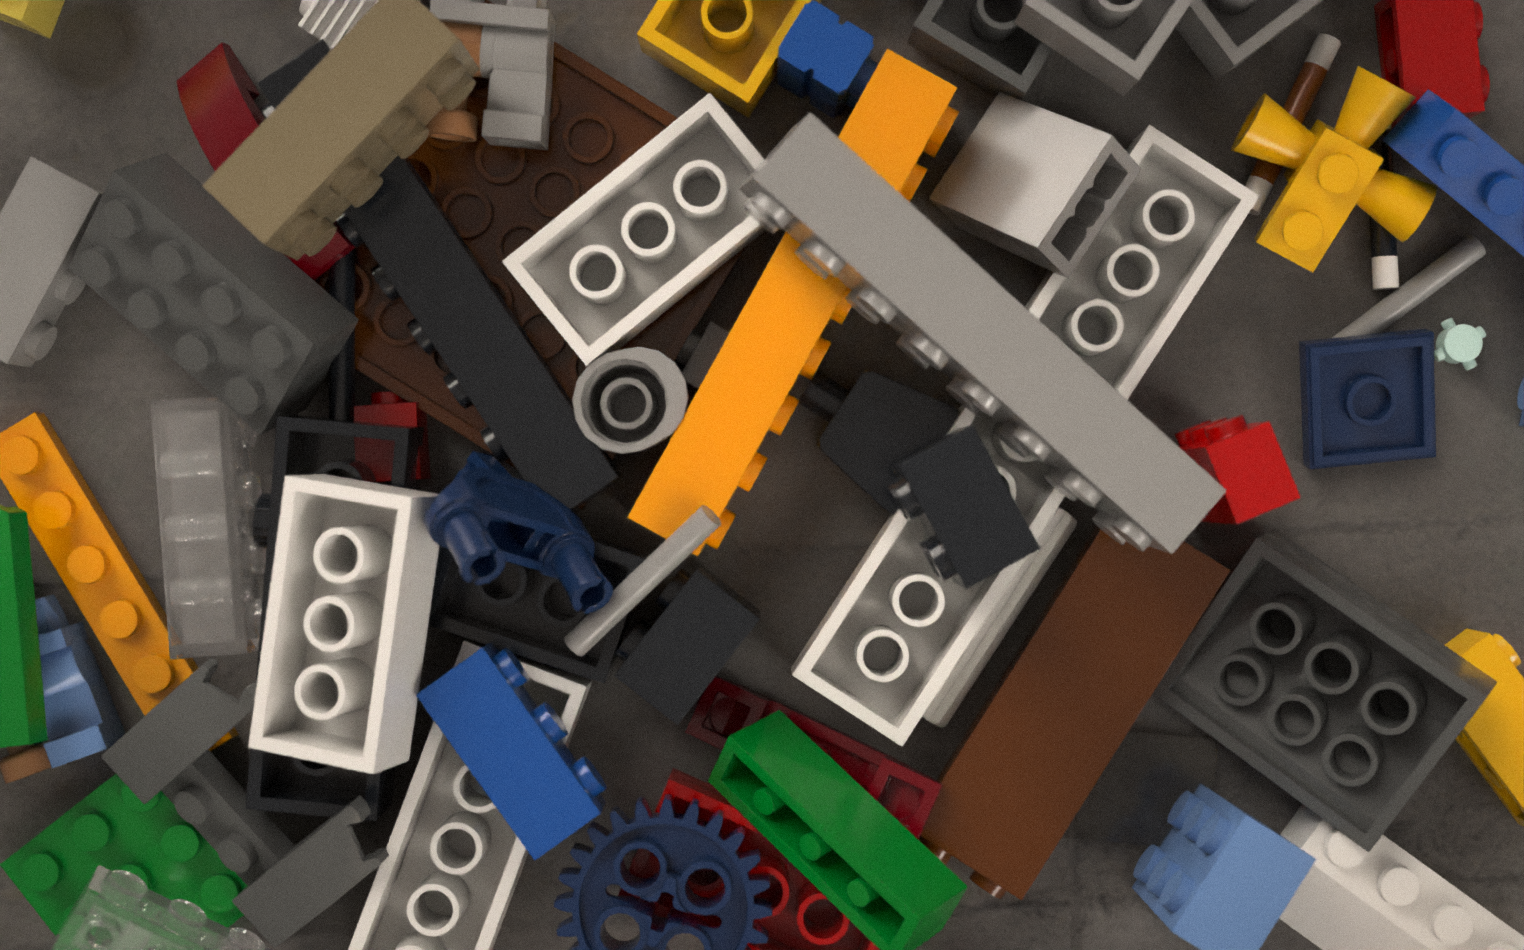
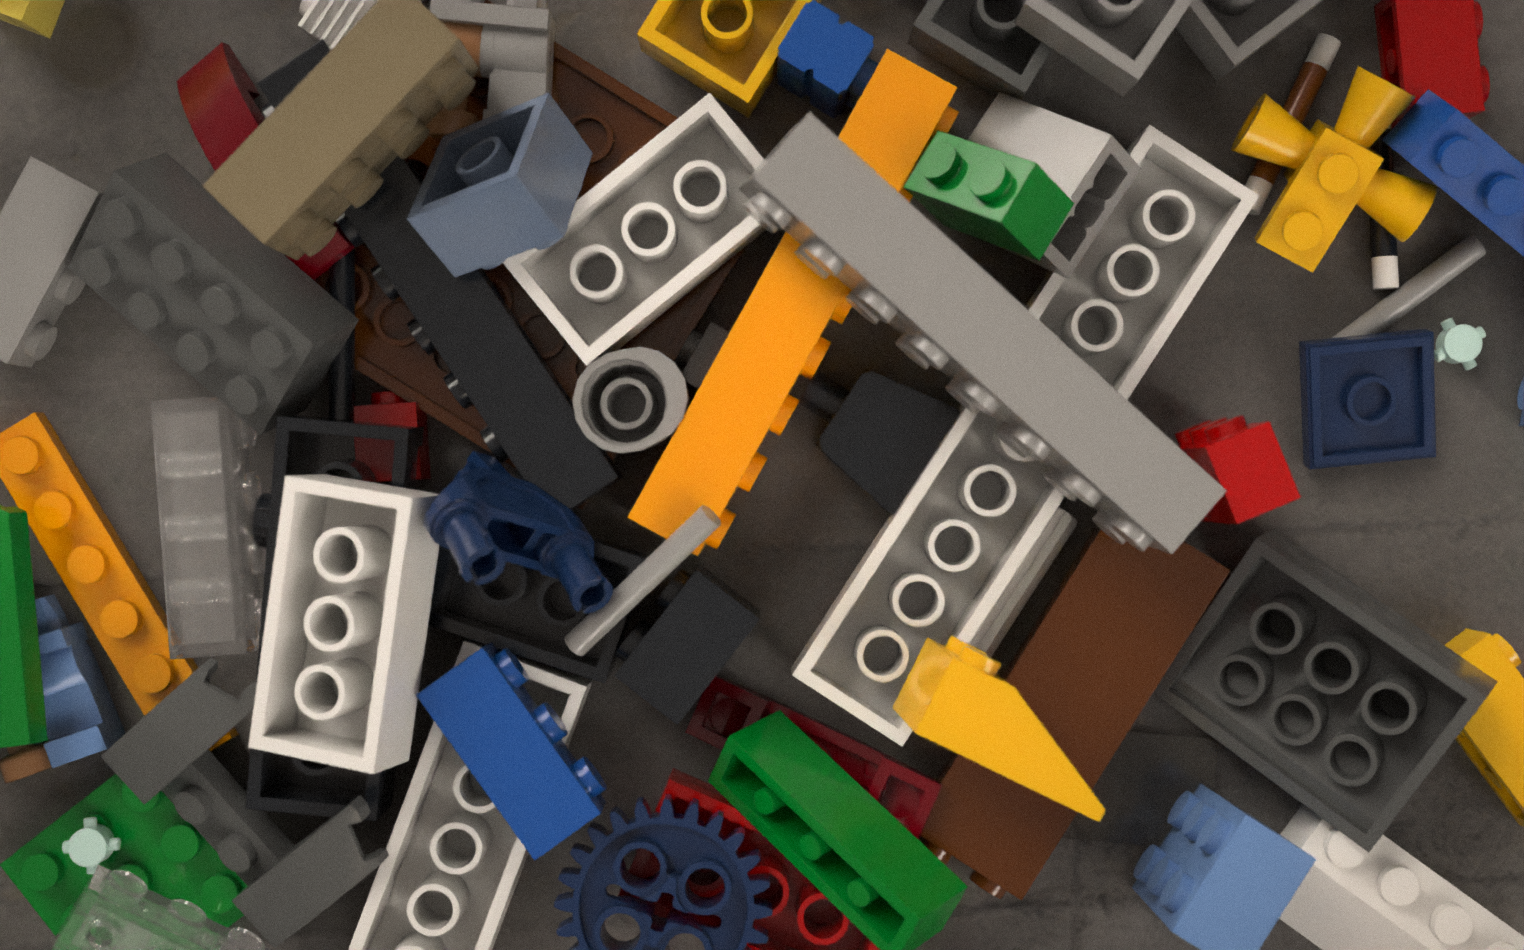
black brick [887,425,1041,589] -> none
none -> light aqua piece [62,817,121,874]
none -> sand blue brick [407,92,593,277]
none -> yellow slope [892,635,1105,822]
none -> green piece [904,131,1074,261]

